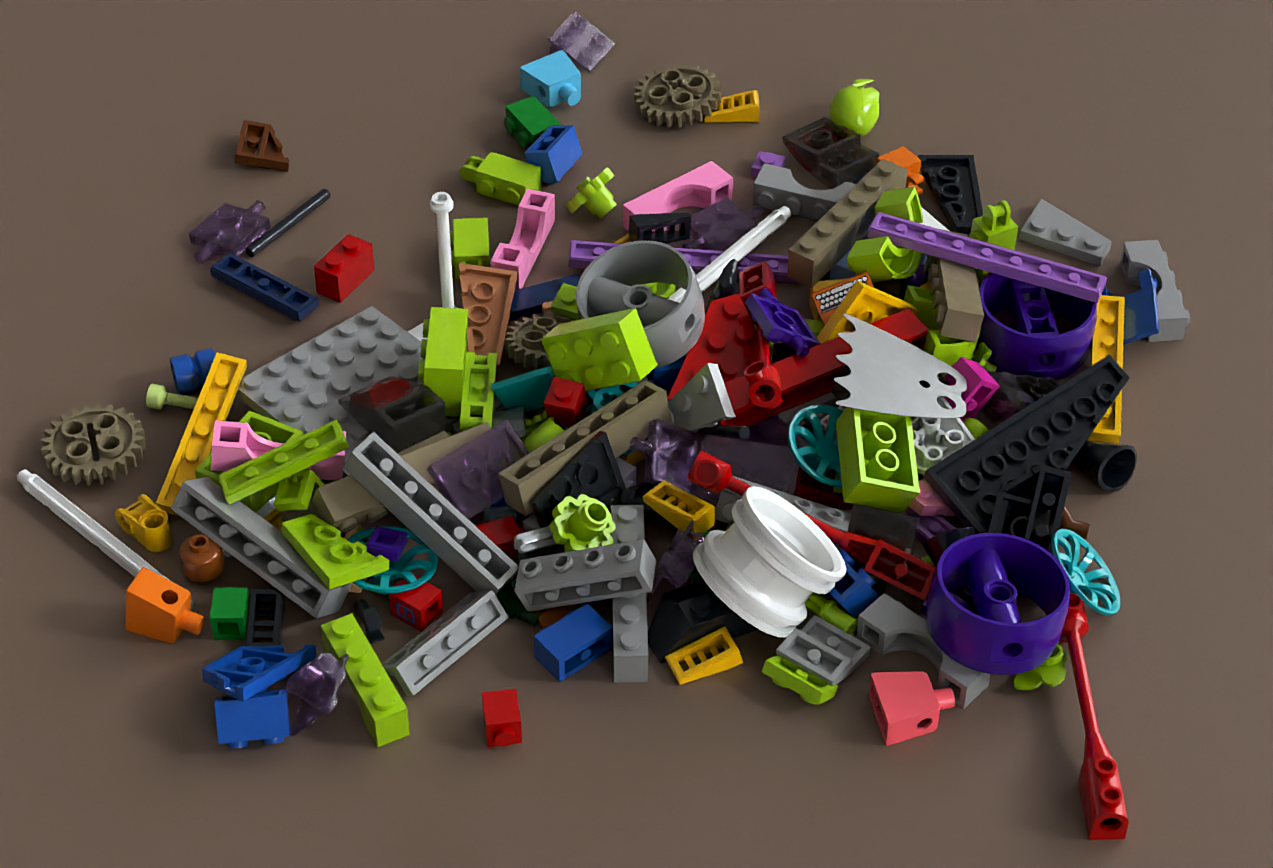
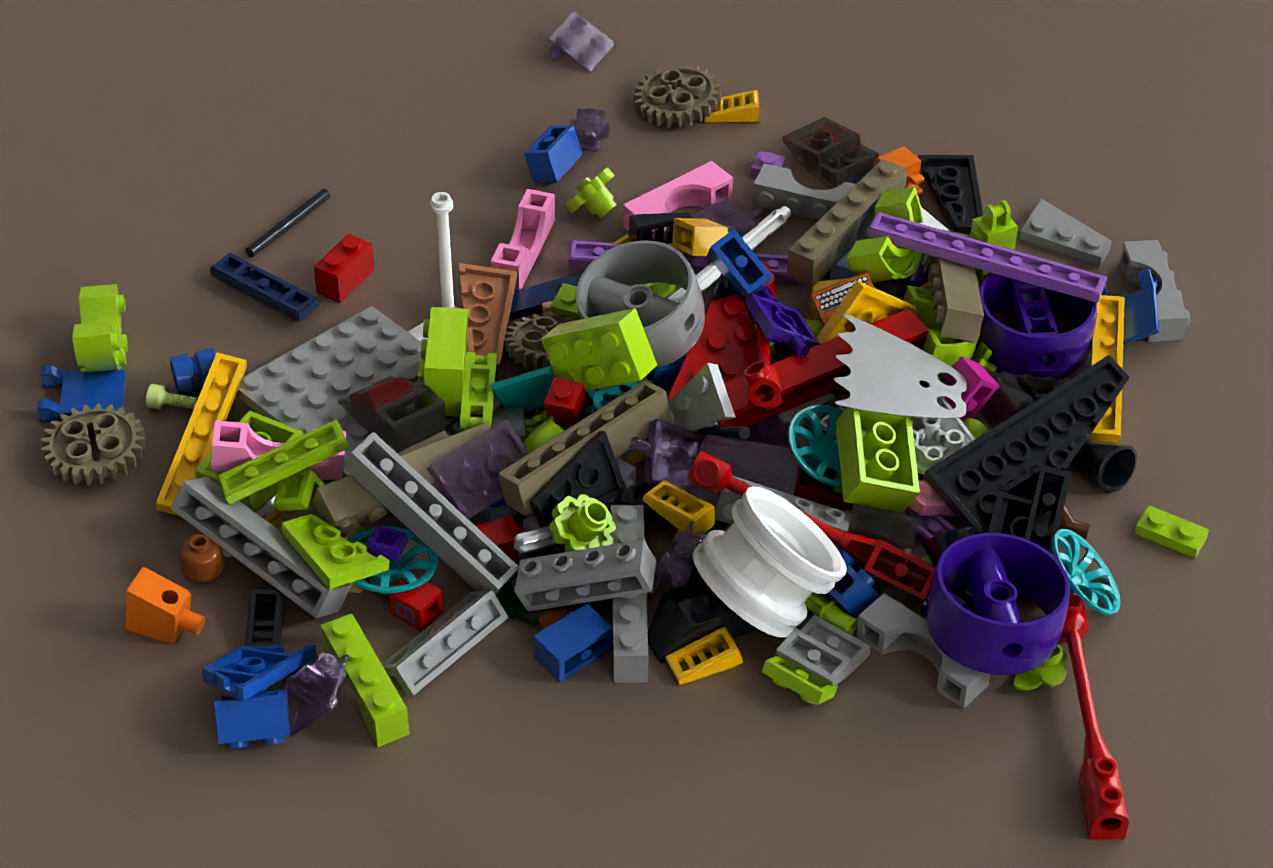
white piece [17,469,194,611] -> none
yellow piece [115,494,173,552] -> none
clear purple plate [189,200,271,264] -> none
green brick [209,587,249,640] -> none
reddish brown wing [235,120,289,172] -> none
black bar [354,599,385,644] -> none
lime brick [450,218,490,279] -> none
lime brick [459,152,541,206] -> none
red brick [481,689,522,747] -> none
green brick [504,96,562,149] -> none
medium azure torso [520,50,581,107] -> none
lime helmet [829,79,879,138] -> none
coral torso [868,671,955,746] -> none
none -> blue flag [37,365,126,422]
none -> lime brick [72,284,128,373]
none -> clear purple brick [570,108,610,153]
none -> yellow brick [672,218,729,256]
none -> blue brick [707,228,772,303]
none -> lime plate [1134,505,1209,558]

